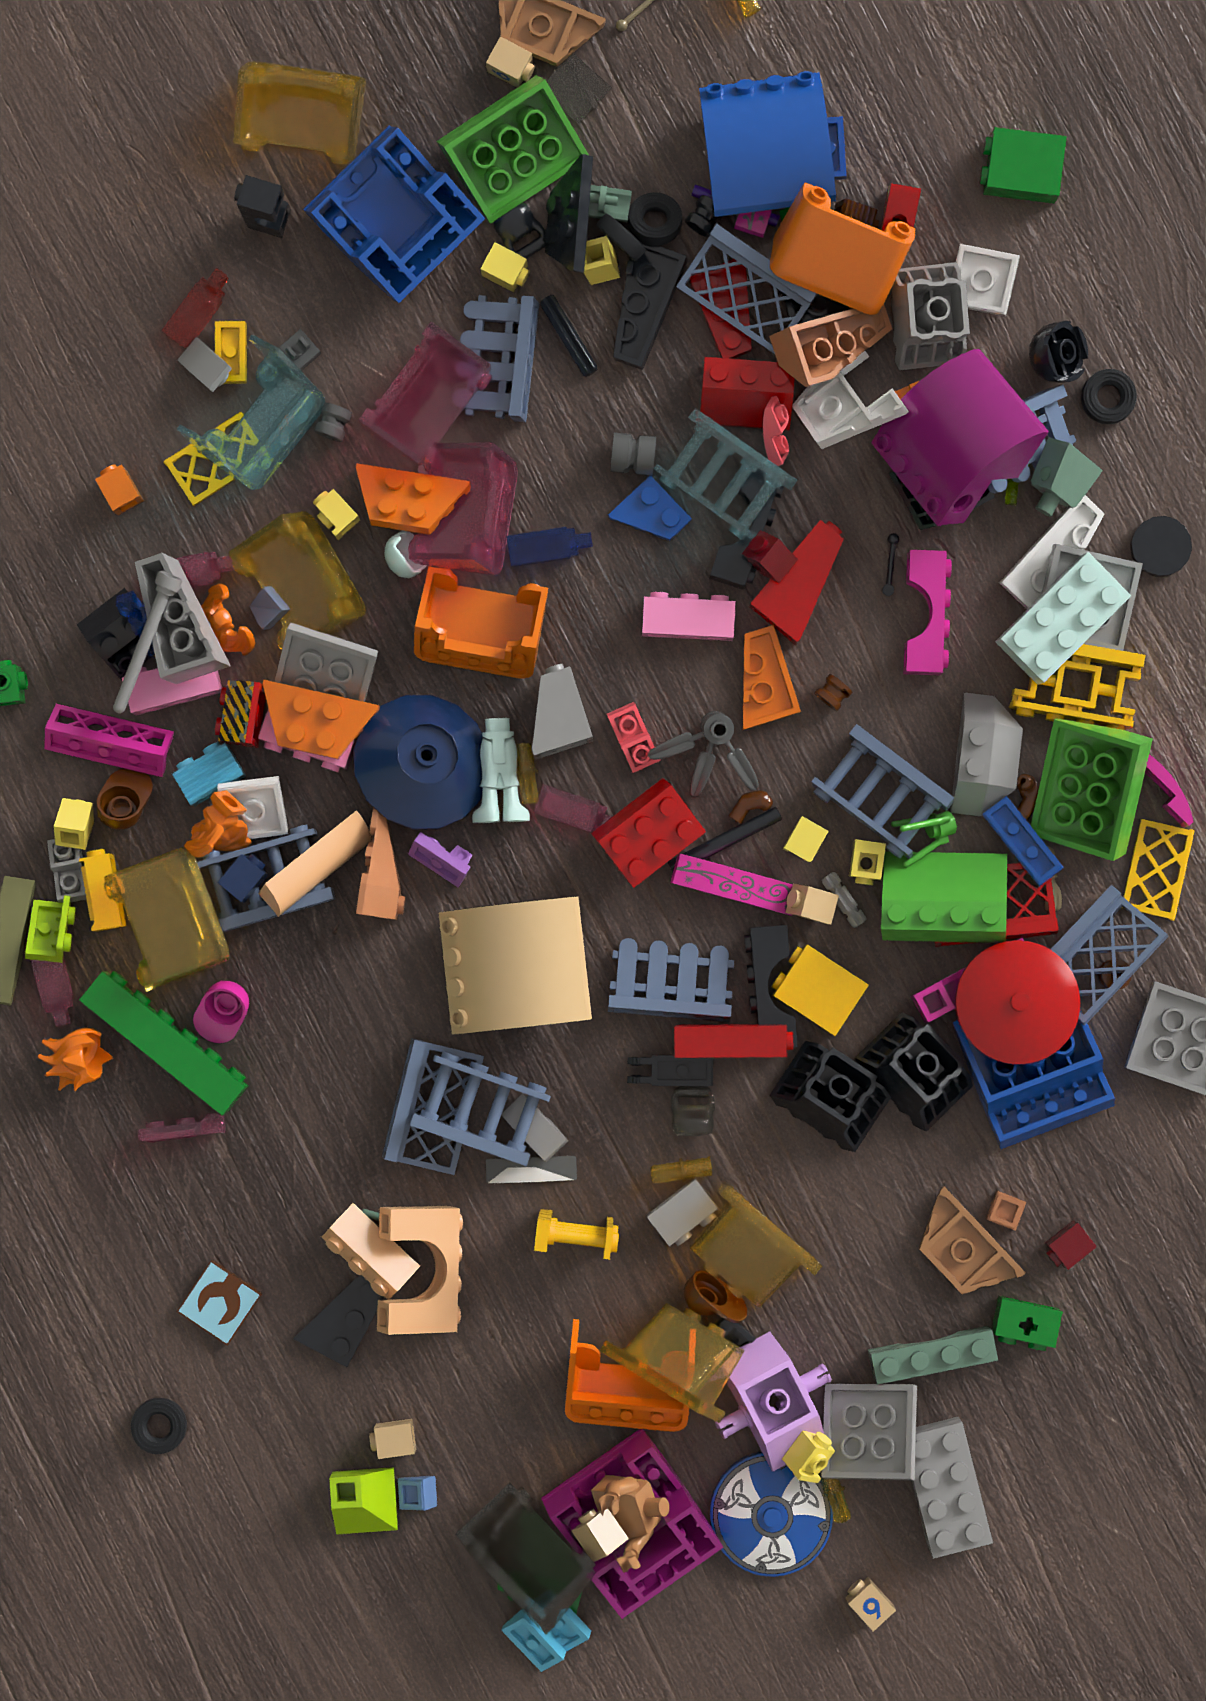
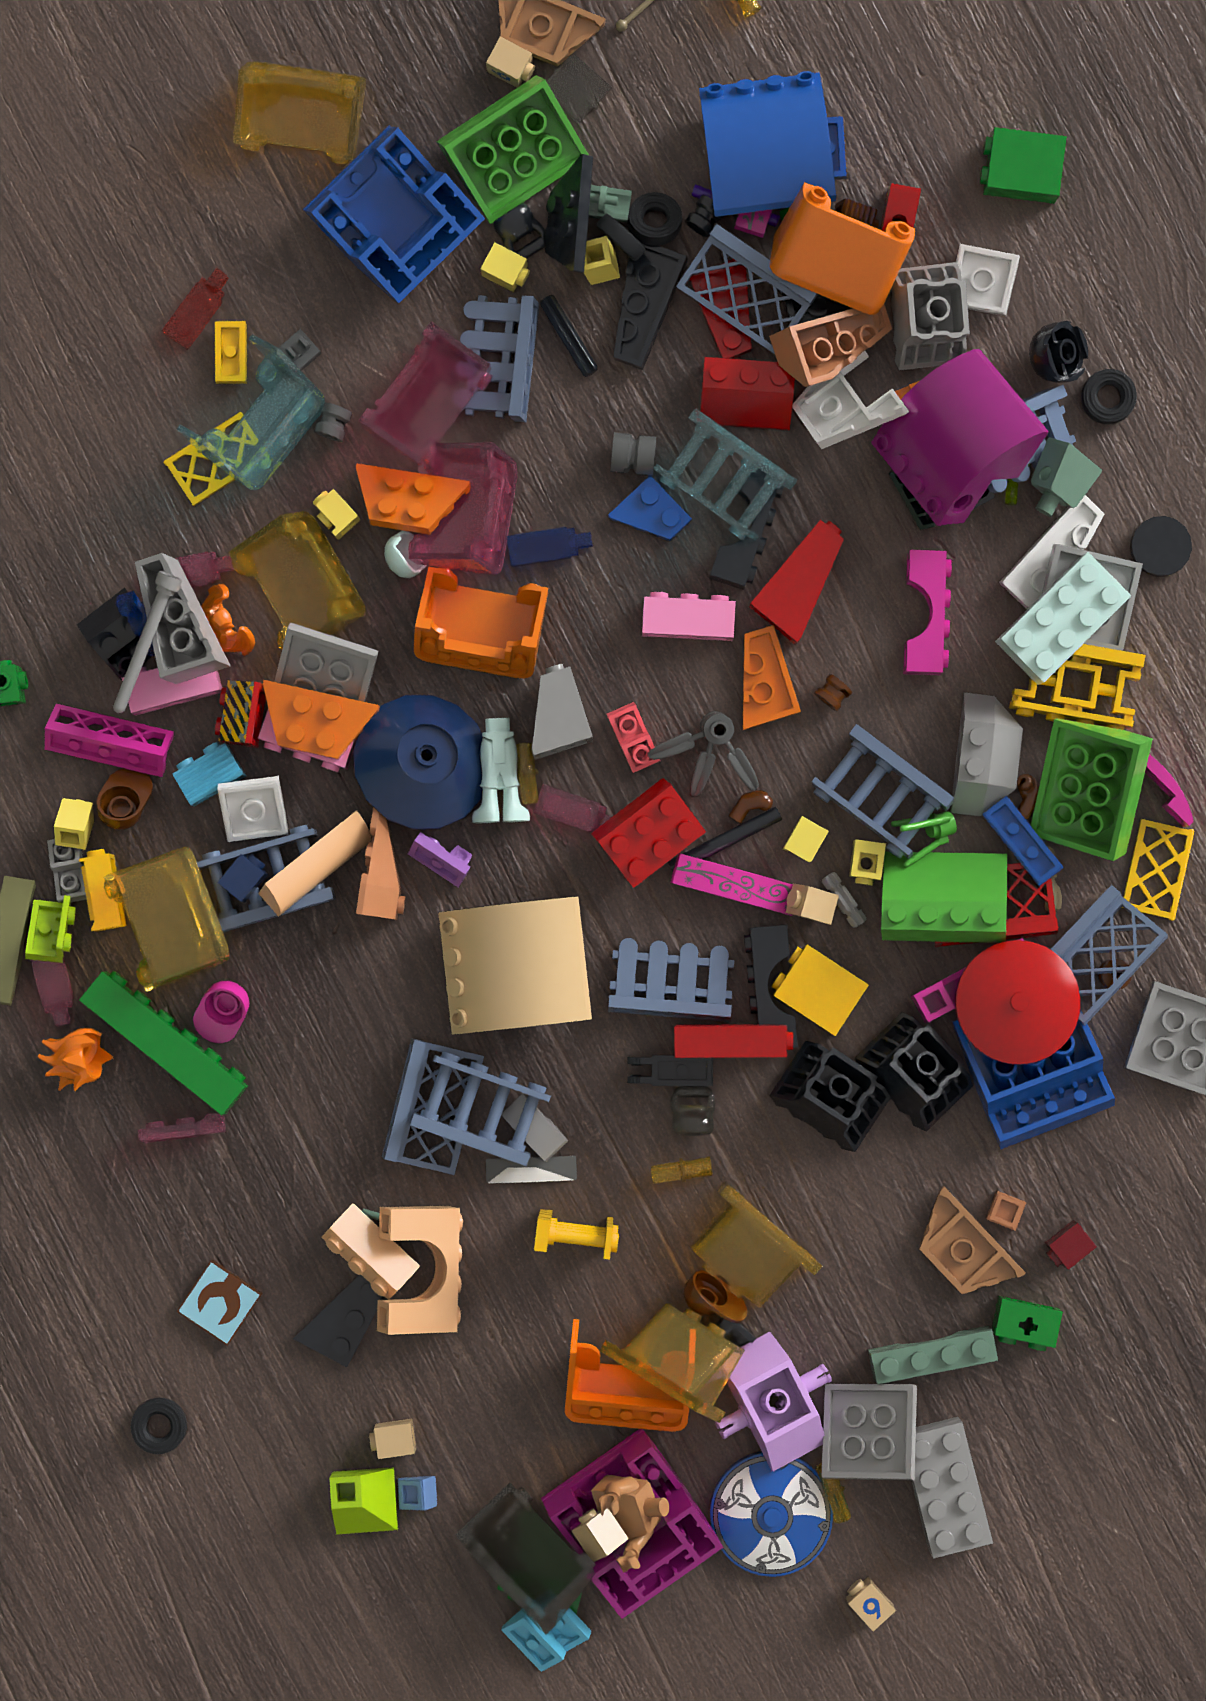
orange brick [95,464,144,516] -> none
light grey slope [178,337,232,392] -> none
orange animal [184,791,252,858] -> none
black arch [234,175,291,238] -> none
sand blue slope [249,586,291,630] -> none
light grey piece [646,1177,718,1246] -> none
dark red brick [742,530,798,583] -> none
coral slope [763,396,789,468] -> none
light yellow brick [782,1431,835,1483] -> none
black hinge [882,533,899,596] -> none

